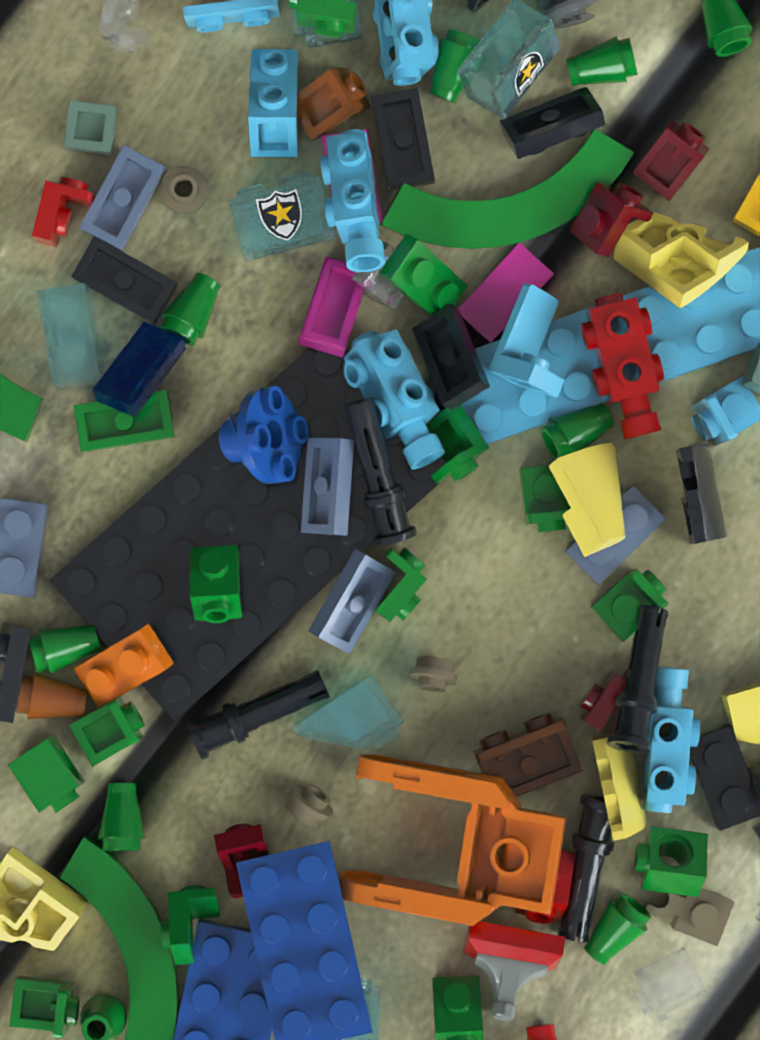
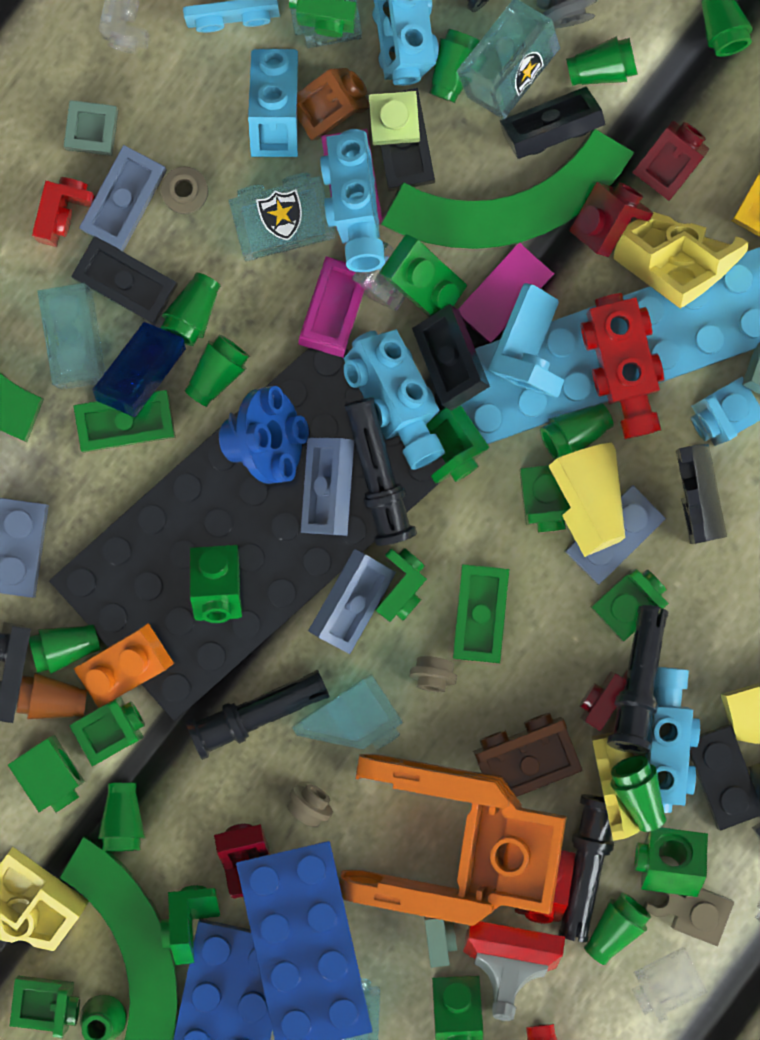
none -> green cone [184,334,250,407]
none -> yellowish green plate [369,91,420,146]
none -> sand green plate [424,916,457,968]
none -> green plate [452,564,510,663]
none -> green cone [610,756,666,832]

